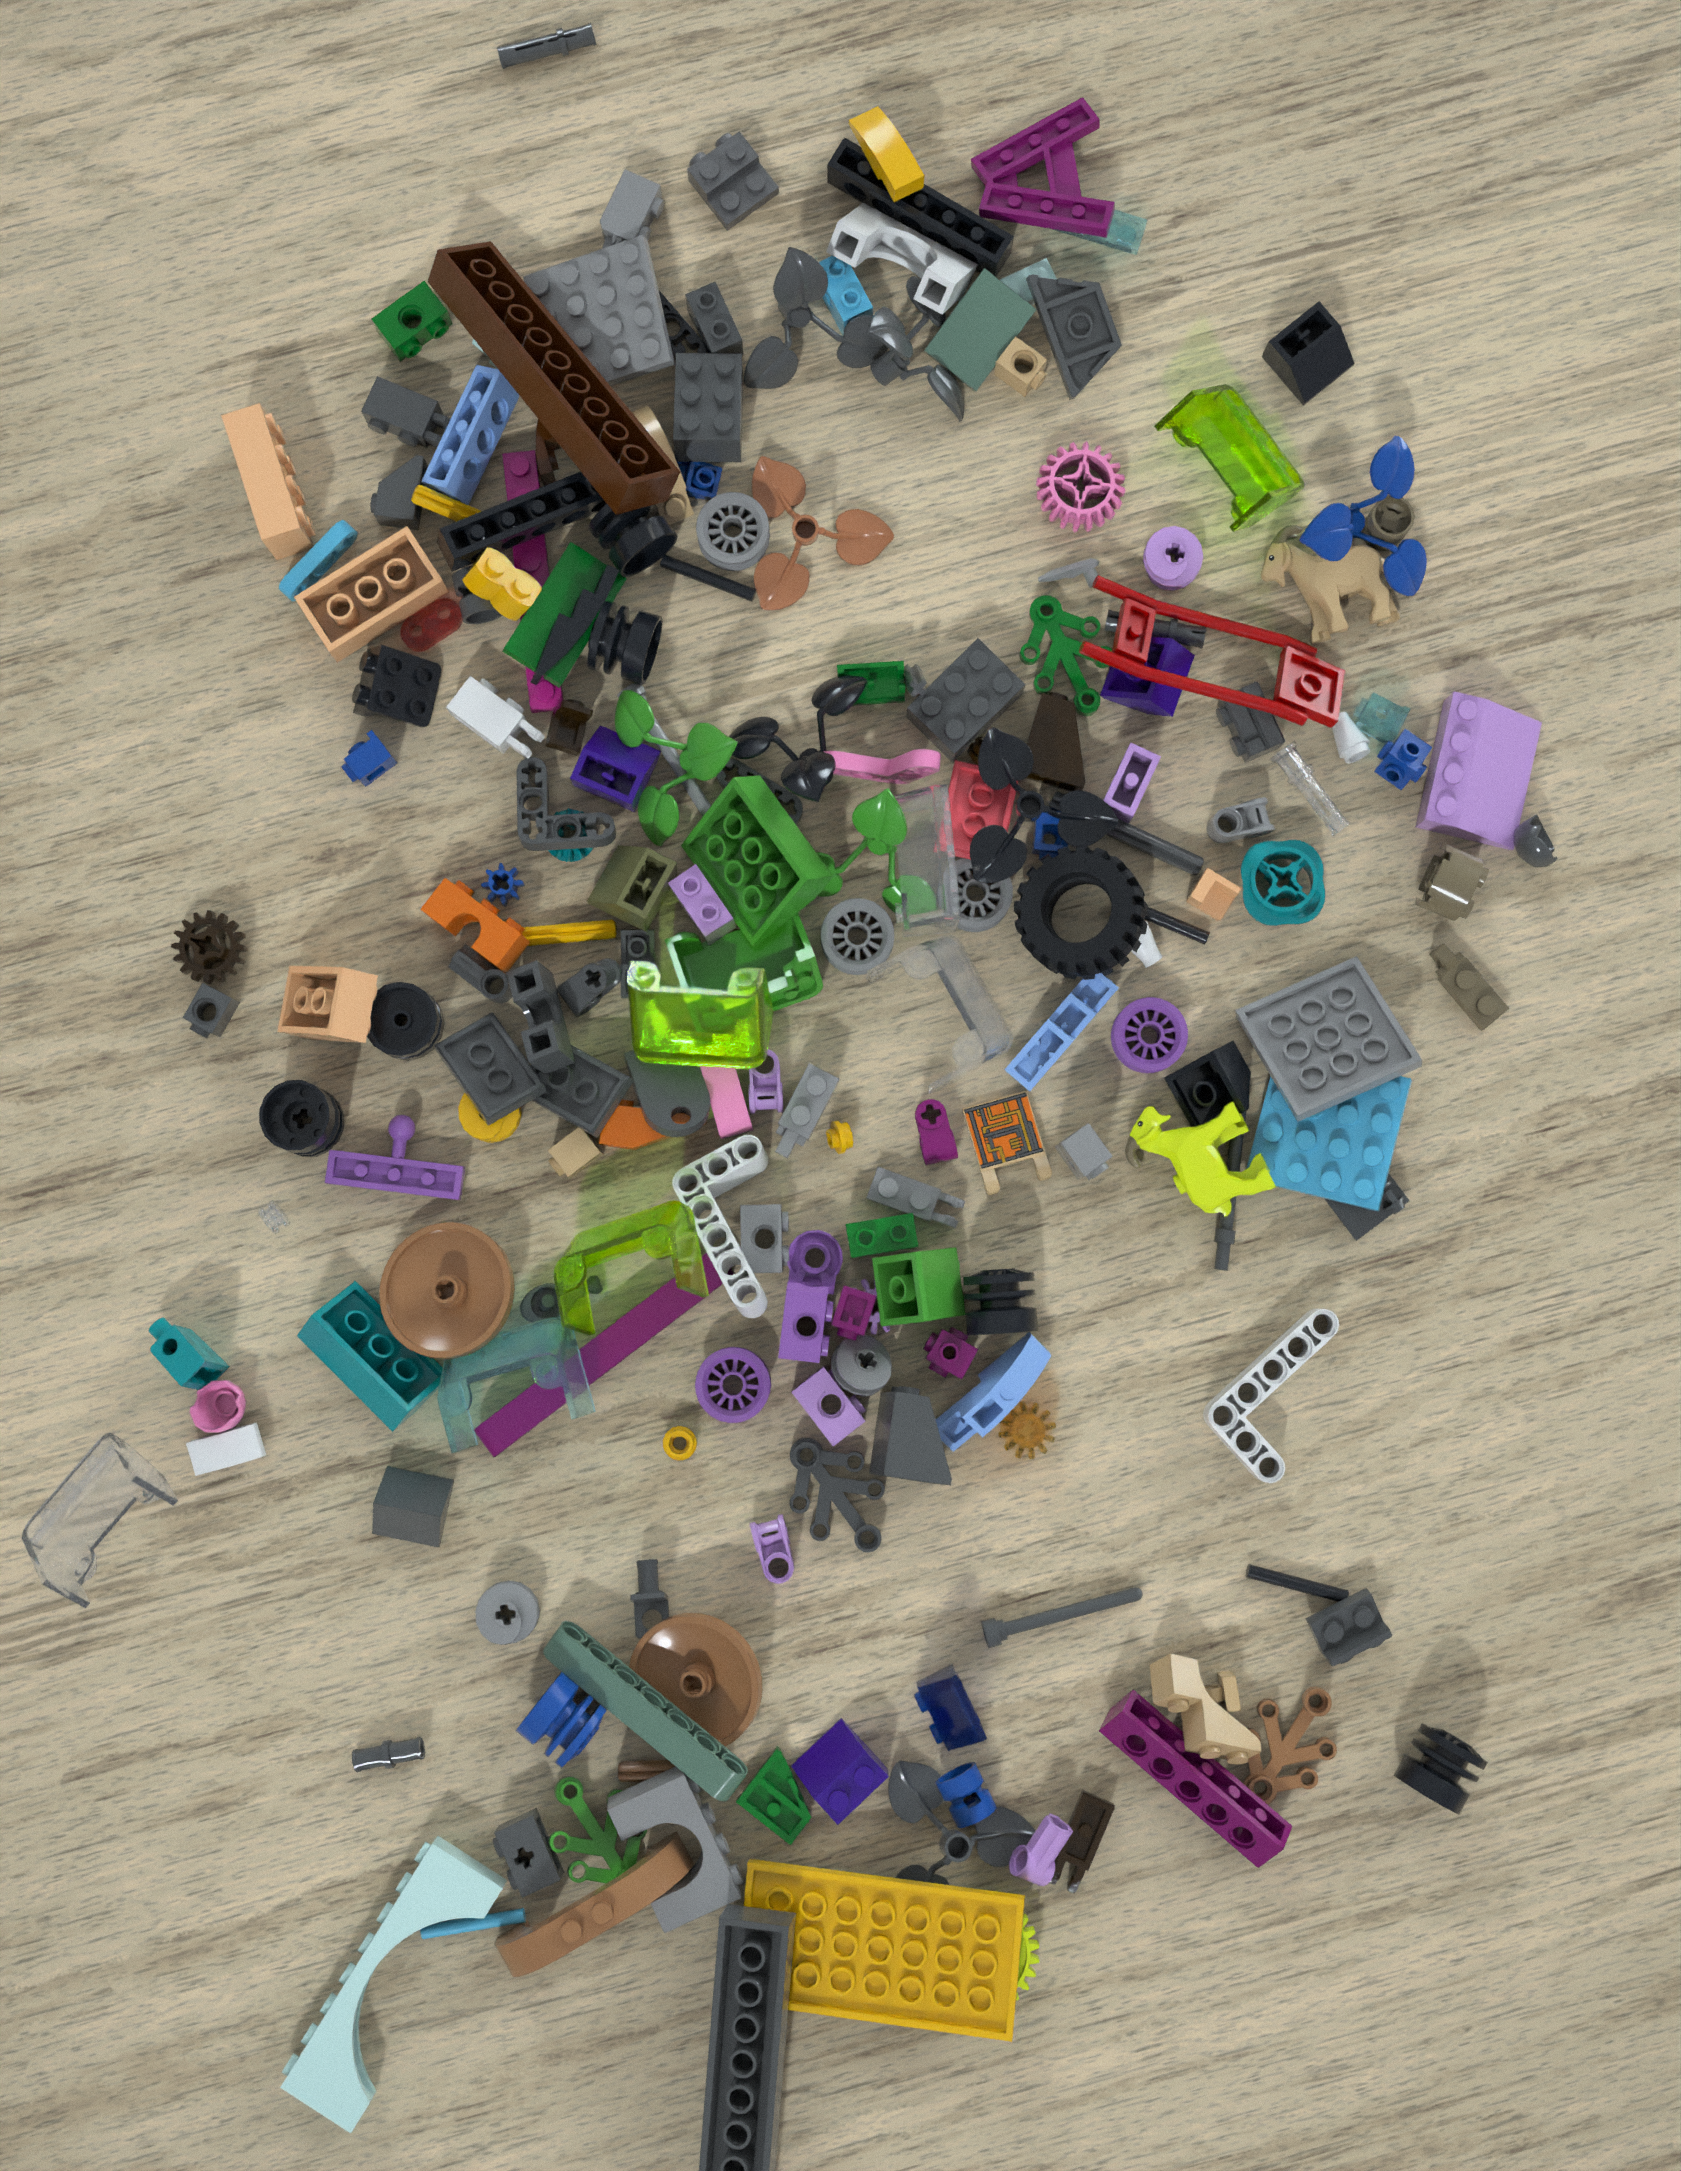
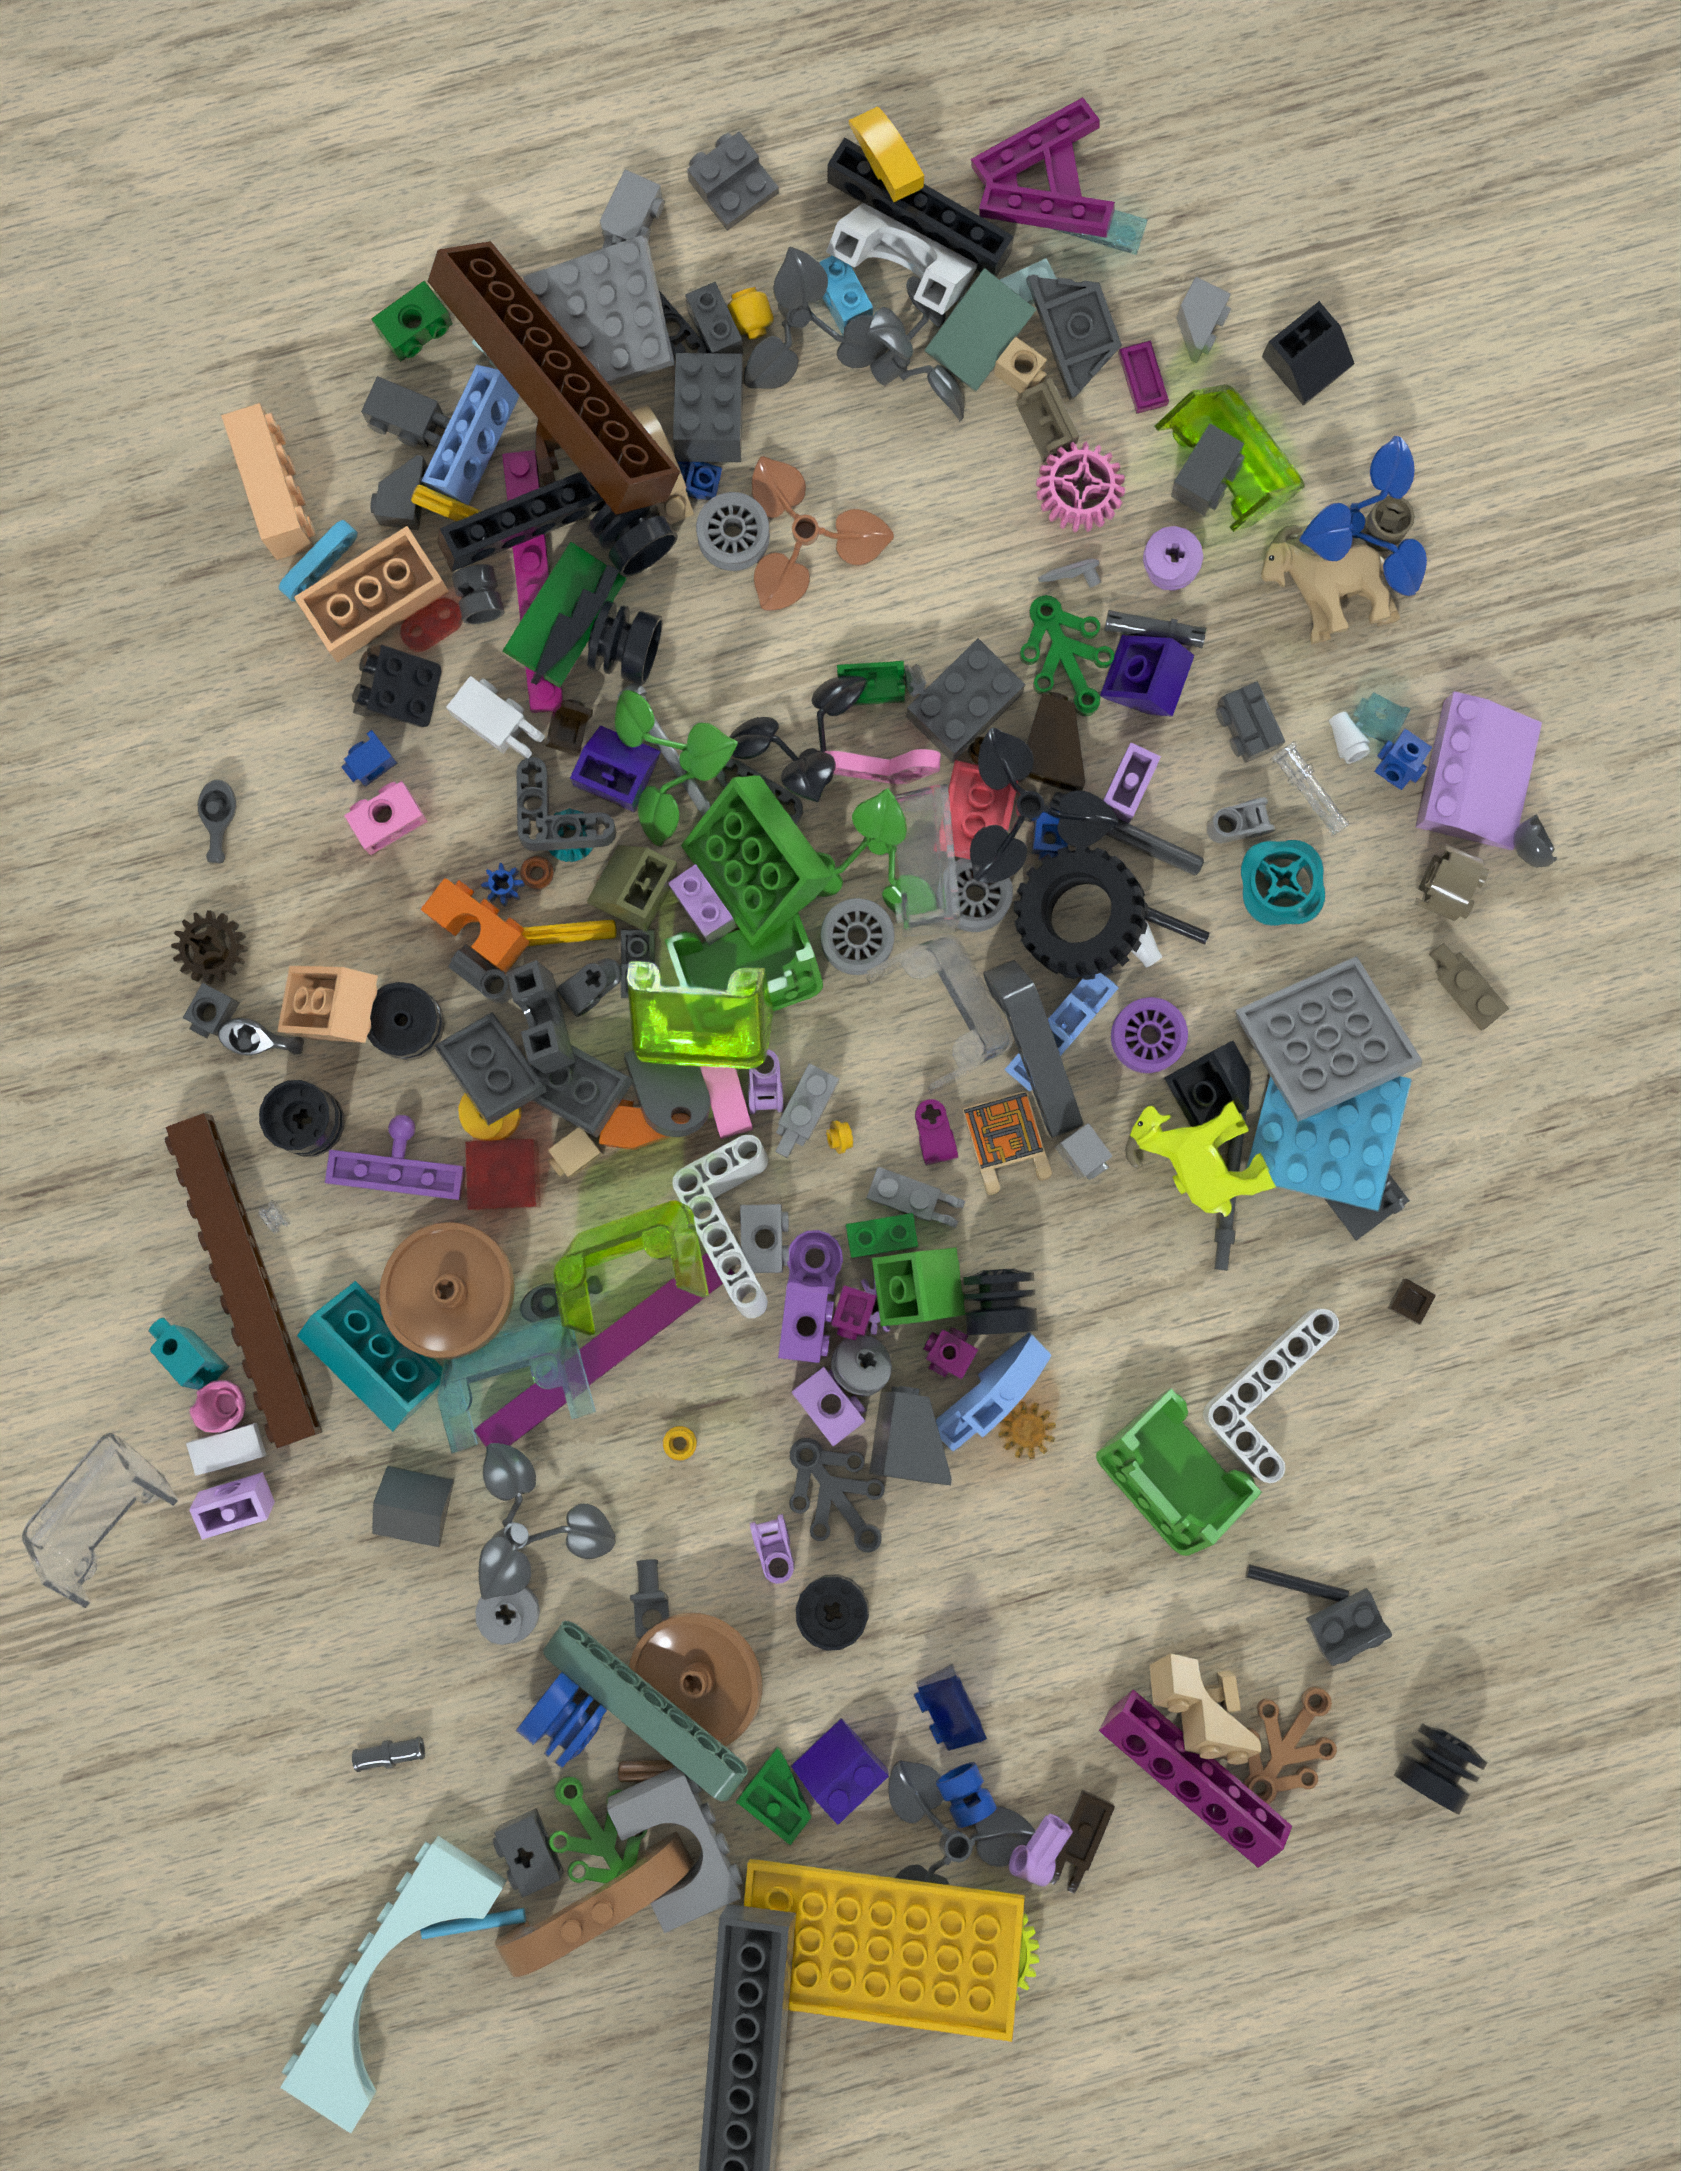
yellow brick [462,547,542,621] -> none
dark grey pin [497,23,597,69] -> none
black bar [660,554,757,602] -> none
medium lavender wheel [695,1347,771,1423] -> none
dark grey piece [981,1587,1143,1648] -> none
red plate [1079,575,1345,728] -> none
light nougat panel [1186,868,1242,921] -> none
none -> reddish brown brick [165,1113,323,1448]
none -> lavender brick [189,1472,275,1540]
none -> dark grey piece [197,779,237,864]
none -> dark grey piece [218,1018,304,1056]
none -> bright pink brick [344,781,428,855]
none -> clear red brick [465,1139,541,1211]
none -> dark grey plant [478,1443,616,1600]
none -> dark orange plate [520,856,554,890]
none -> yellow head [727,287,774,340]
none -> black wheel [796,1574,869,1651]
none -> dark grey beam [983,960,1084,1138]
none -> dark tan hinge [1016,378,1079,462]
none -> bright green windscreen [1096,1388,1262,1556]
none -> magenta tile [1118,340,1169,414]
none -> dark grey brick [1171,423,1245,516]
none -> light grey slope [1176,277,1231,363]
none -> dark brown plate [1388,1279,1436,1325]

